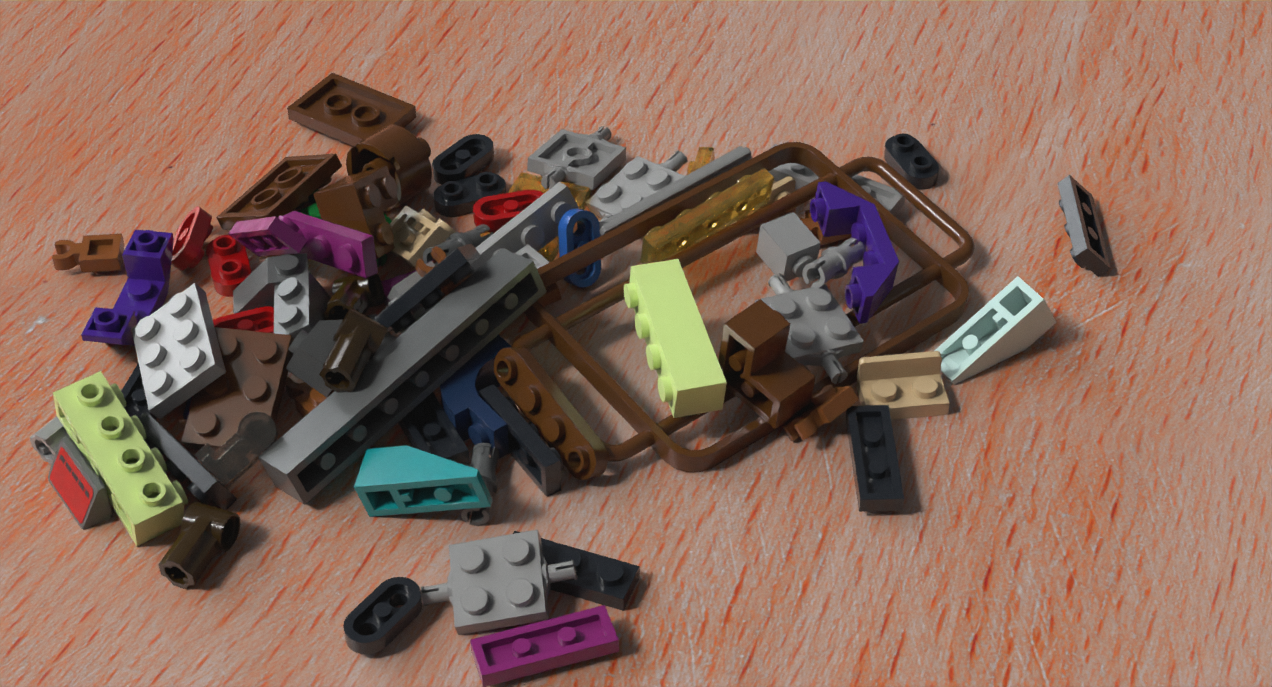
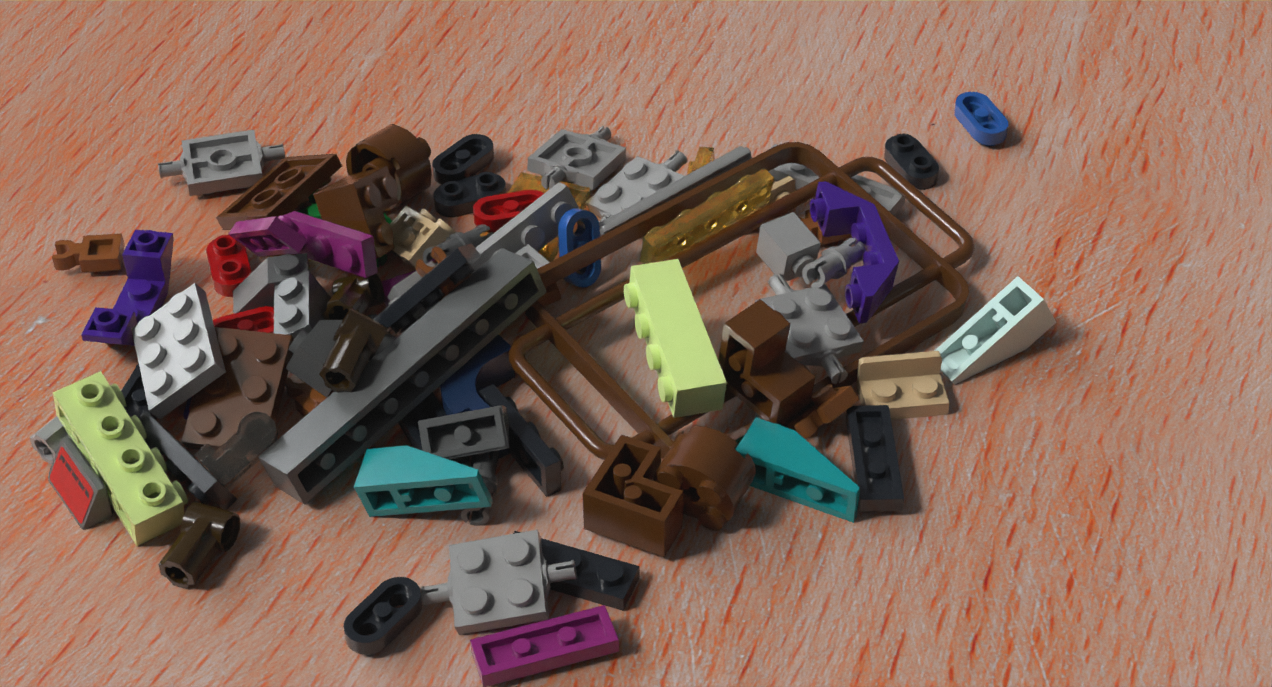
red plate [171,206,213,271] -> none
reddish brown plate [287,73,416,146] -> none
reddish brown plate [494,346,608,480] -> none
black plate [1058,175,1111,277] -> none
none -> light grey plate [158,129,285,196]
none -> dark grey slope [418,405,510,460]
none -> reddish brown brick [583,434,683,557]
none -> reddish brown brick [654,426,756,531]
none -> teal slope [736,417,860,523]
none -> blue plate [954,92,1008,146]

